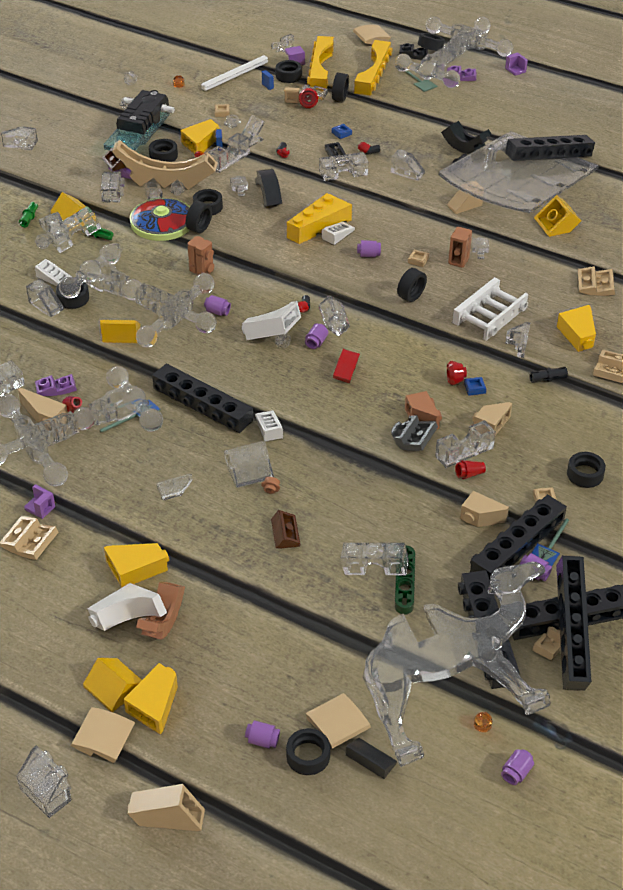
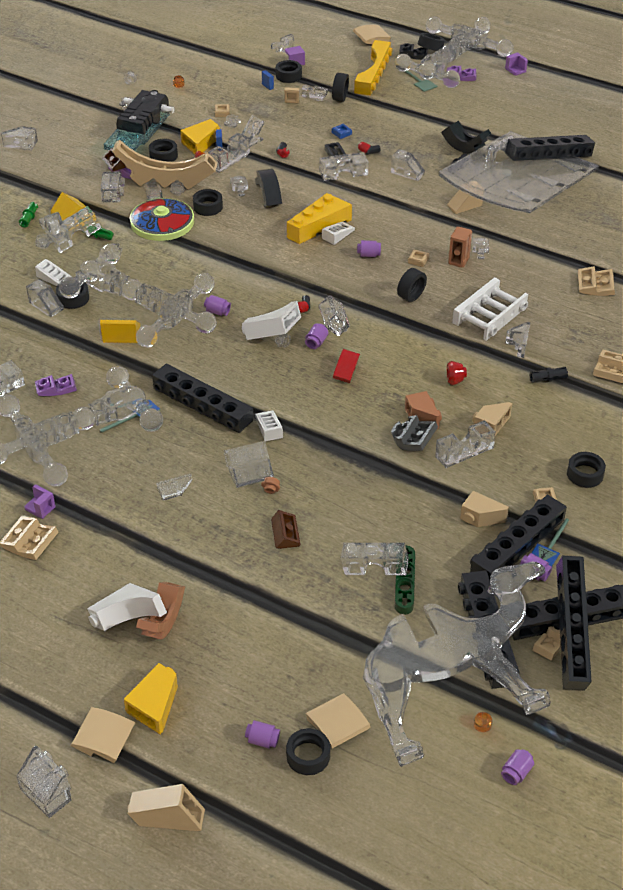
tan slope [18,388,69,432] -> none
red cone [62,396,82,415] -> none
yellow slope [83,658,142,712] -> none
yellow slope [104,543,169,588] -> none
black tyre [185,201,212,233] -> none
nougat brick [188,236,215,277] -> none
white axle [201,55,268,91] -> none
red cone [299,88,318,108] -> none
yellow arch [307,36,334,92] -> none
black slope [346,738,397,779] -> none
red cone [455,460,486,479] -> none
blue tile [464,377,486,396] -> none
yellow slope [534,195,581,237] -> none
yellow slope [557,305,596,352] -> none

